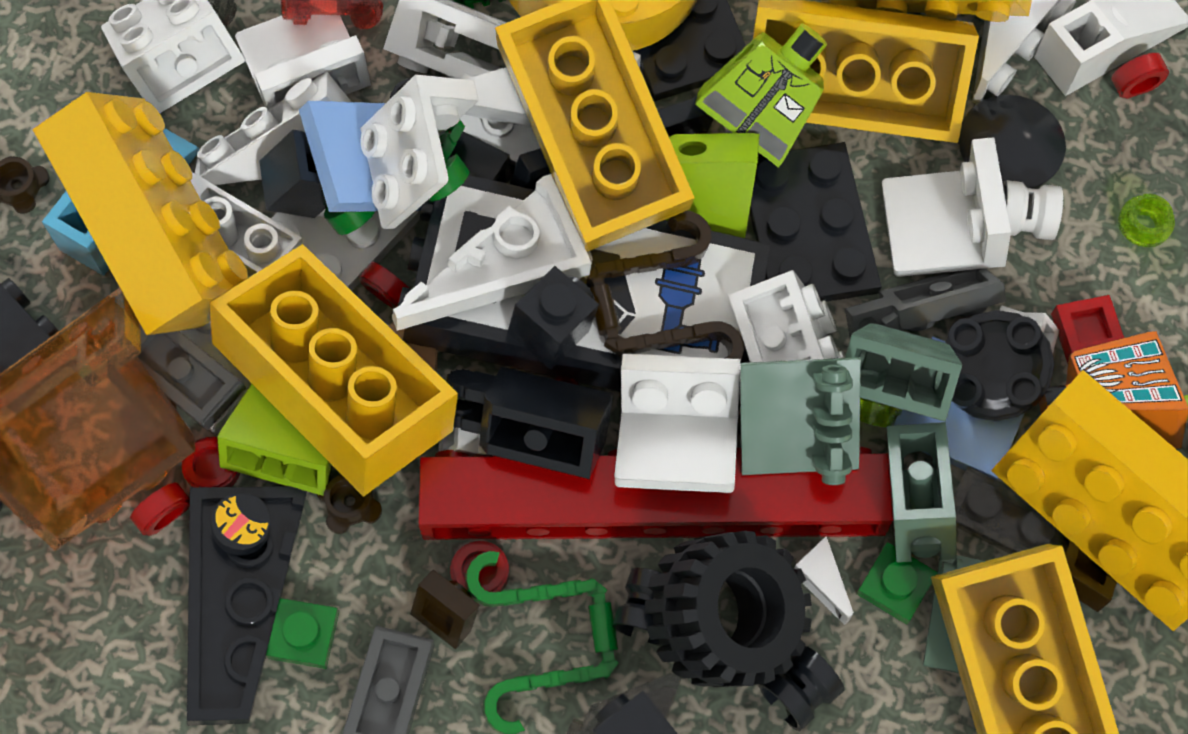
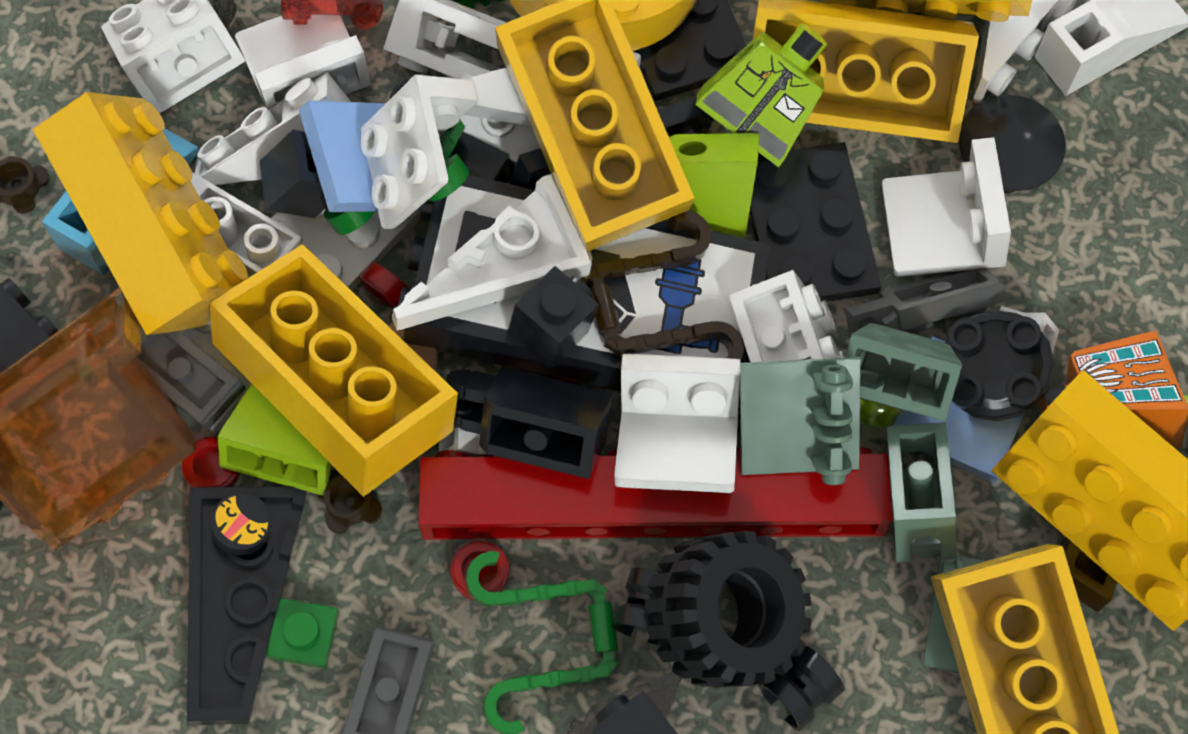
red tile [130,482,190,536] -> none
dark brown plate [410,570,480,649] -> none
white piece [794,536,854,625] -> none
green plate [856,542,938,625] -> none
clear smoke plate [954,466,1065,554] -> none
white wheel [1003,180,1063,240] -> none
red plate [1051,295,1124,364] -> none
red tile [1111,53,1169,99] -> none
clear neon green plate [1118,194,1175,247] -> none

